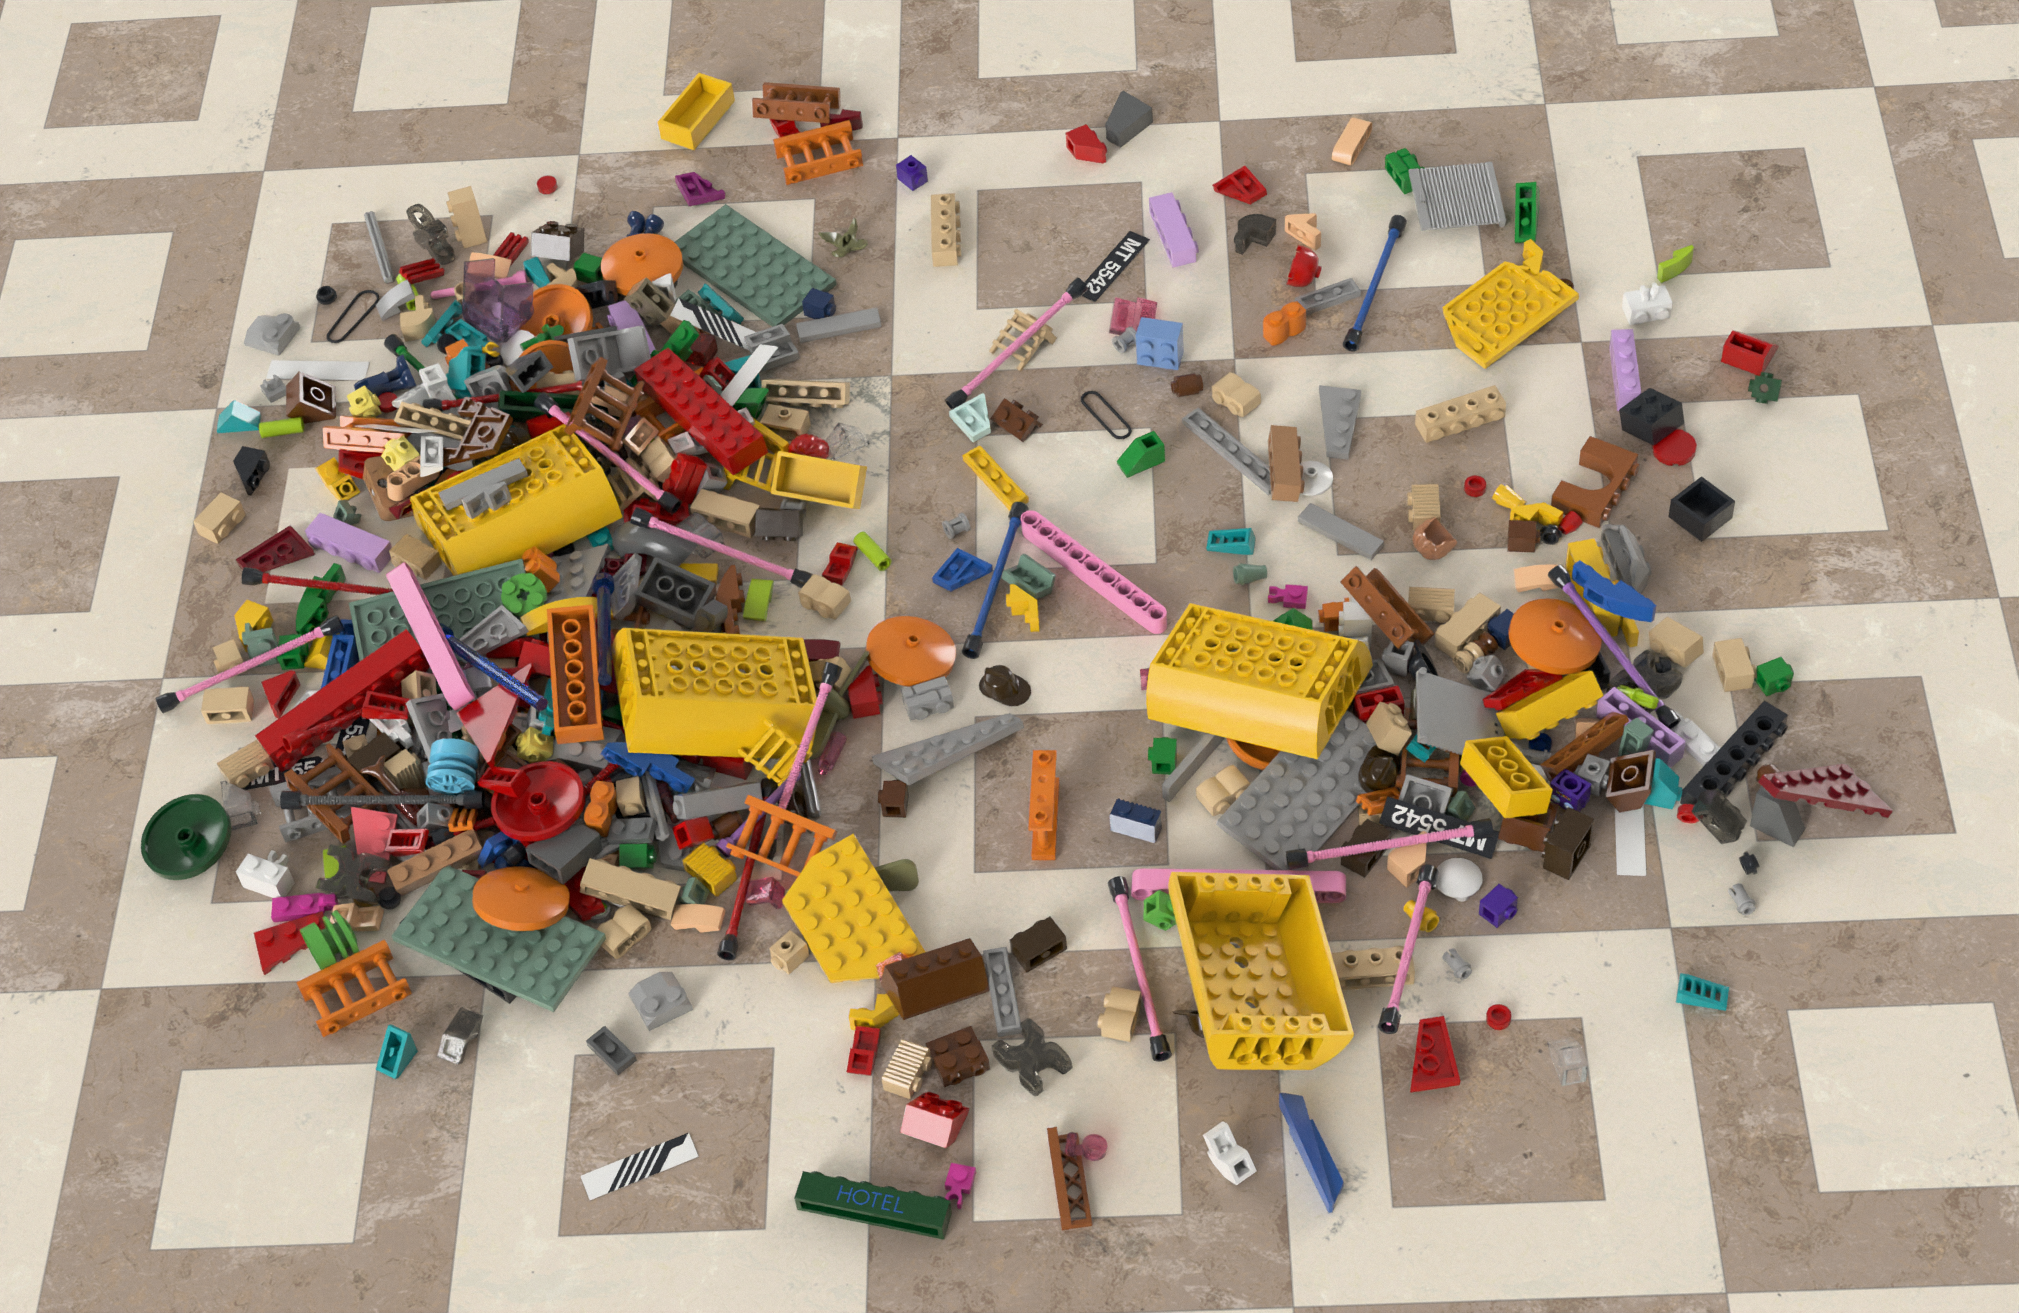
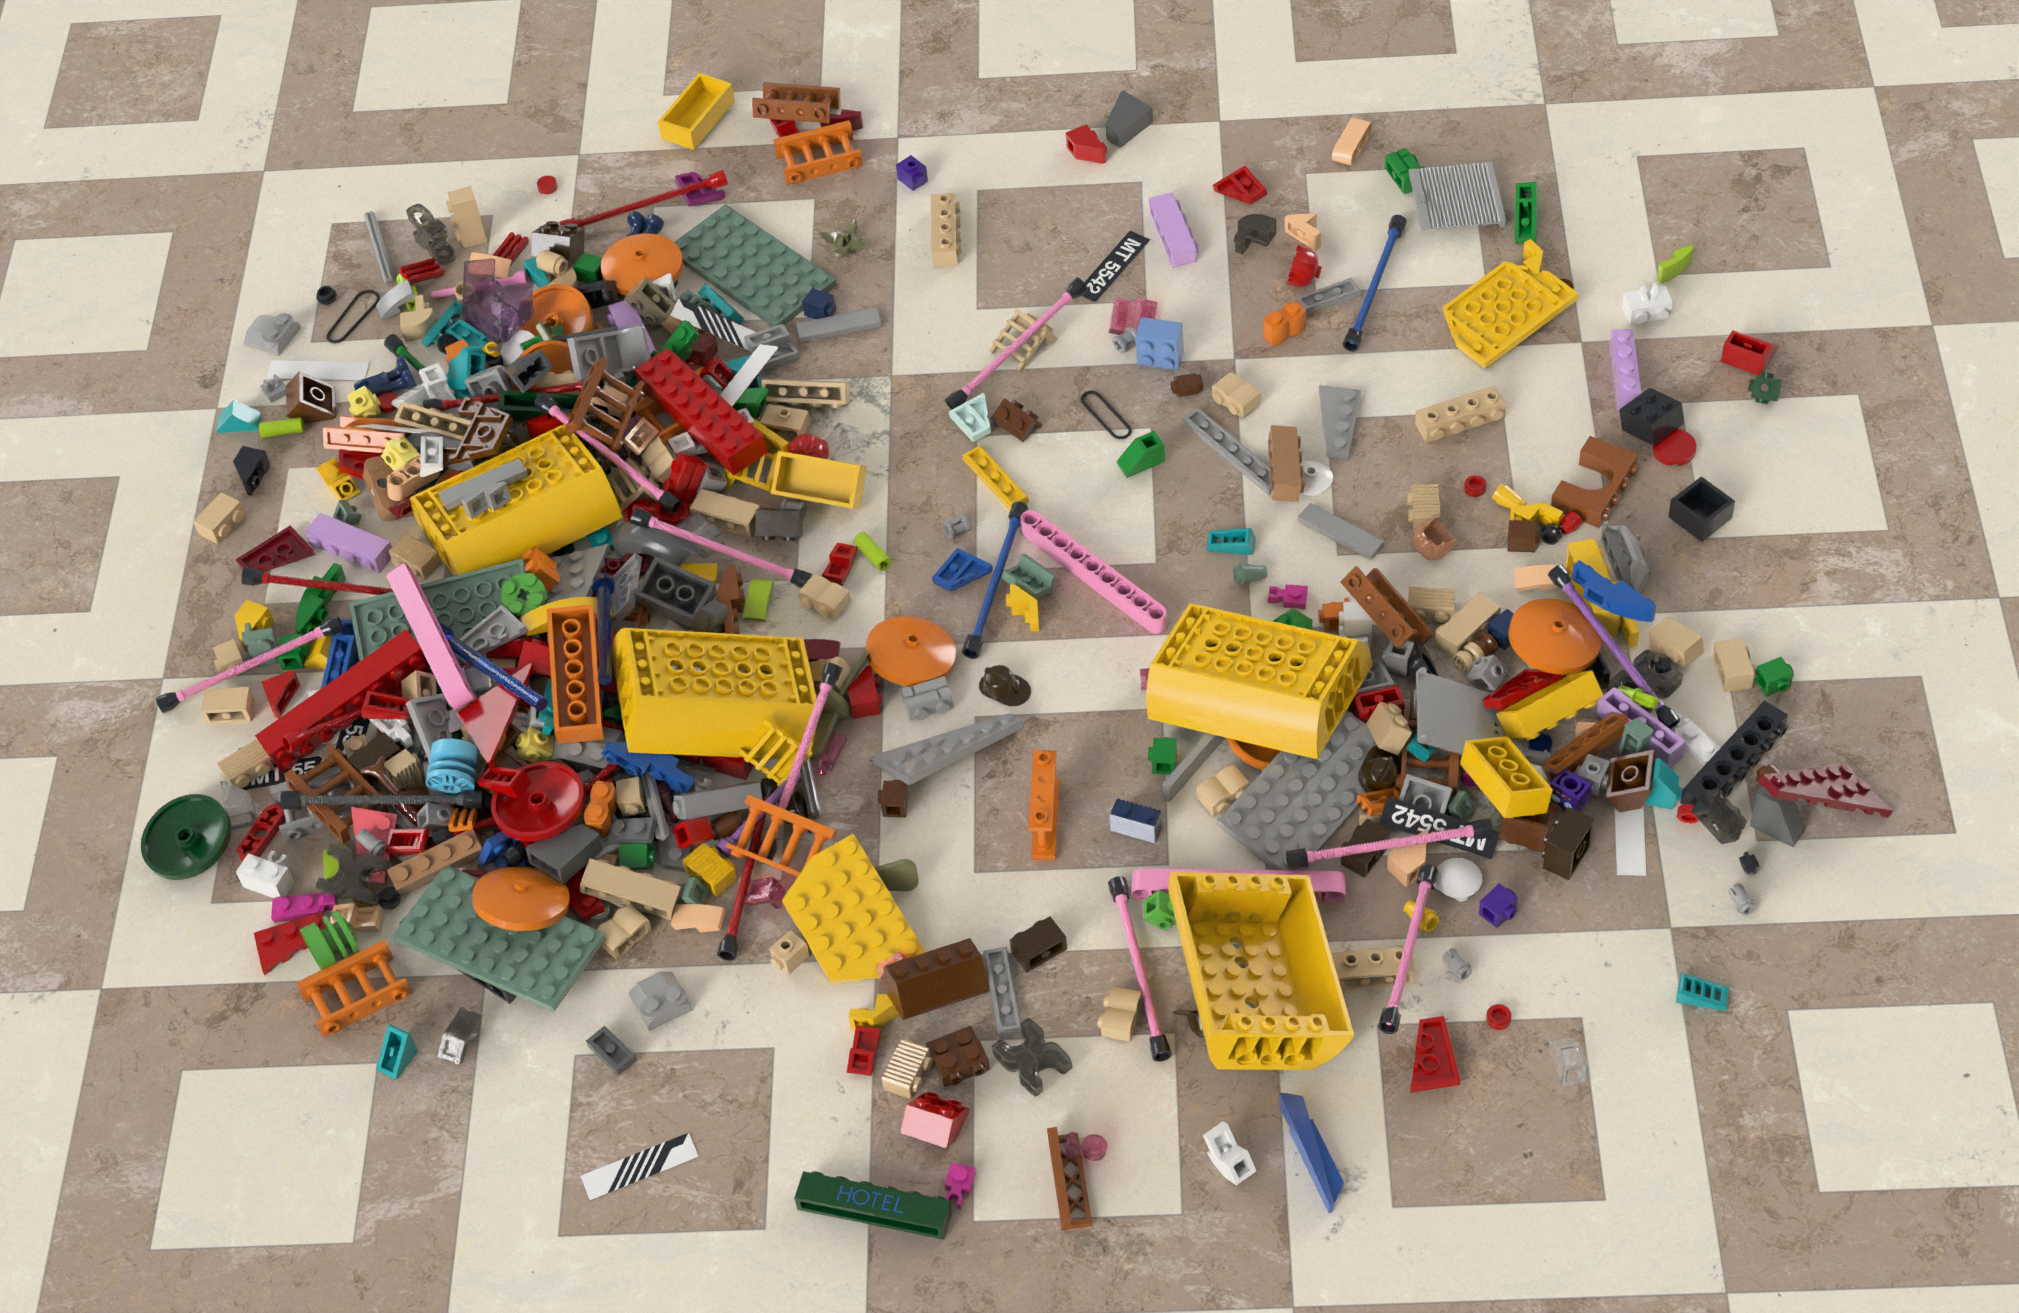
none -> red beam [237,804,286,861]
none -> light grey pin [356,829,386,857]
none -> tan brick [536,250,568,275]
none -> olive tile [536,319,556,341]
none -> red hose [559,169,728,228]

